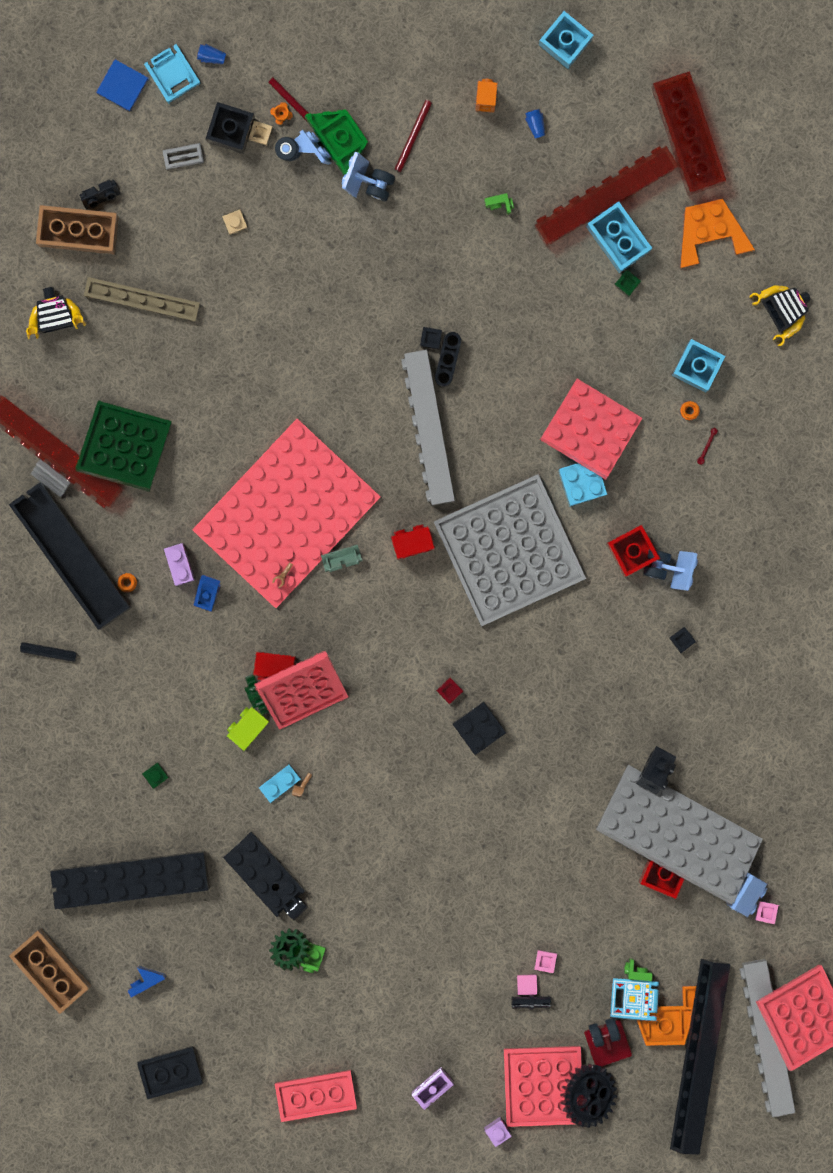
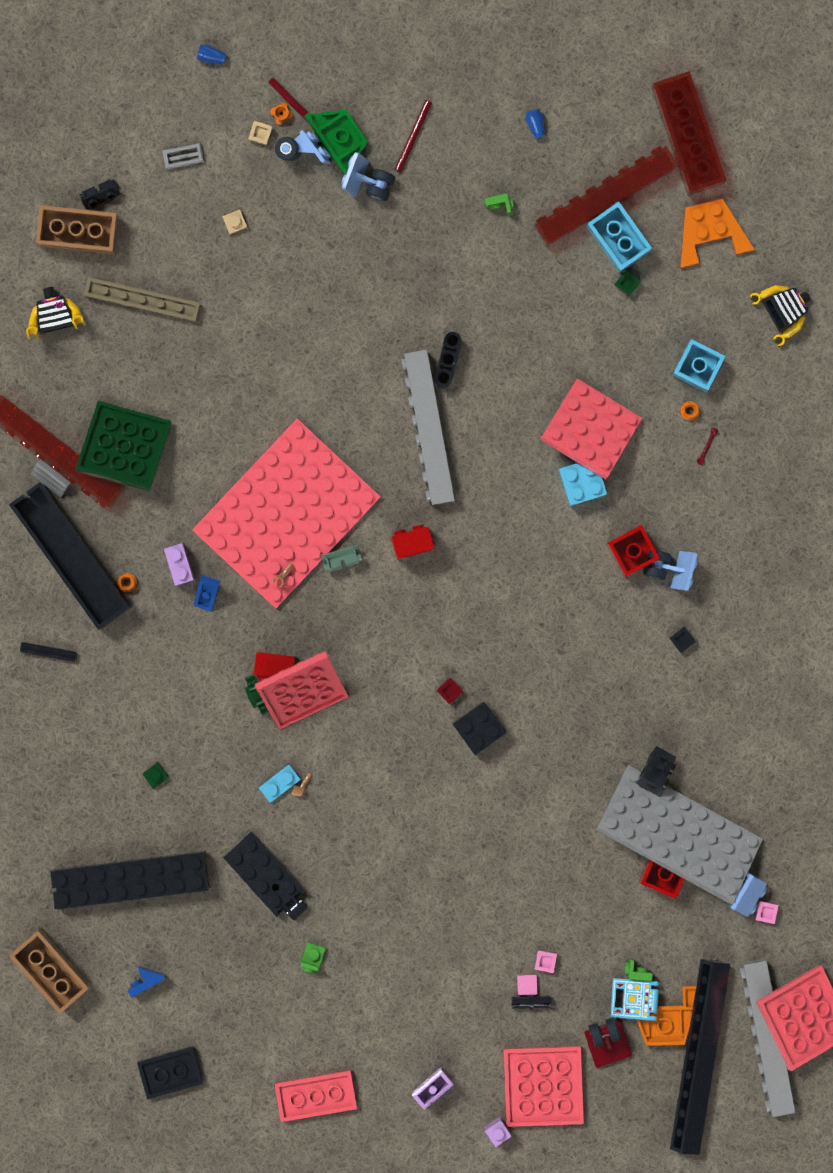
blue tile [96,59,149,112] -> none
medium azure container [144,44,201,103] -> none
black brick [206,102,255,154] -> none
lime brick [227,706,270,751] -> none
dark green gear [269,928,311,971] -> none
black plate [420,327,442,349] -> none
light grey plate [434,474,586,626] -> none
orange brick [475,79,497,113] -> none
medium azure brick [539,11,594,69] -> none
black gear [560,1064,617,1128] -> none

